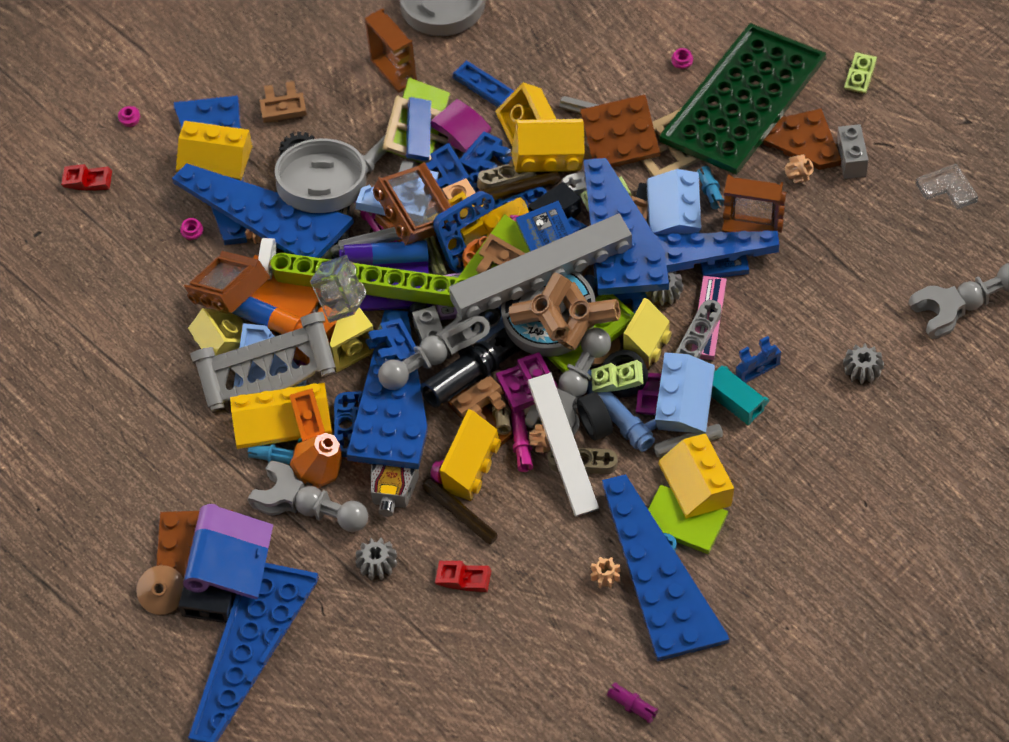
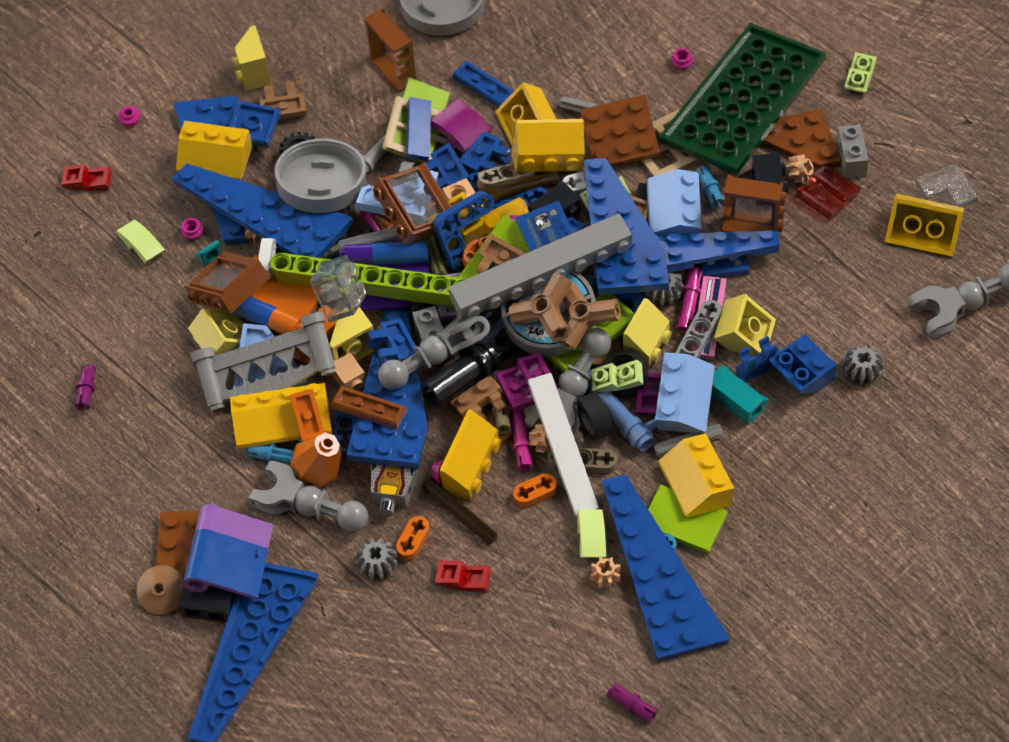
none -> magenta pin [75,364,96,411]
none -> yellowish green slope [116,220,165,264]
none -> teal slope [195,240,222,266]
none -> blue tile [229,101,281,148]
none -> light yellow slope [233,25,271,91]
none -> dark orange tile [331,386,407,430]
none -> light nougat brick [332,353,366,391]
none -> orange beam [396,516,430,561]
none -> orange beam [513,473,557,508]
none -> yellowish green slope [577,509,606,558]
none -> dark pink pin [676,267,703,334]
none -> light yellow slope [714,294,776,356]
none -> black brick [751,153,788,205]
none -> blue slope [769,334,837,393]
none -> clear red slope [795,164,861,220]
none -> yellow slope [885,194,964,257]

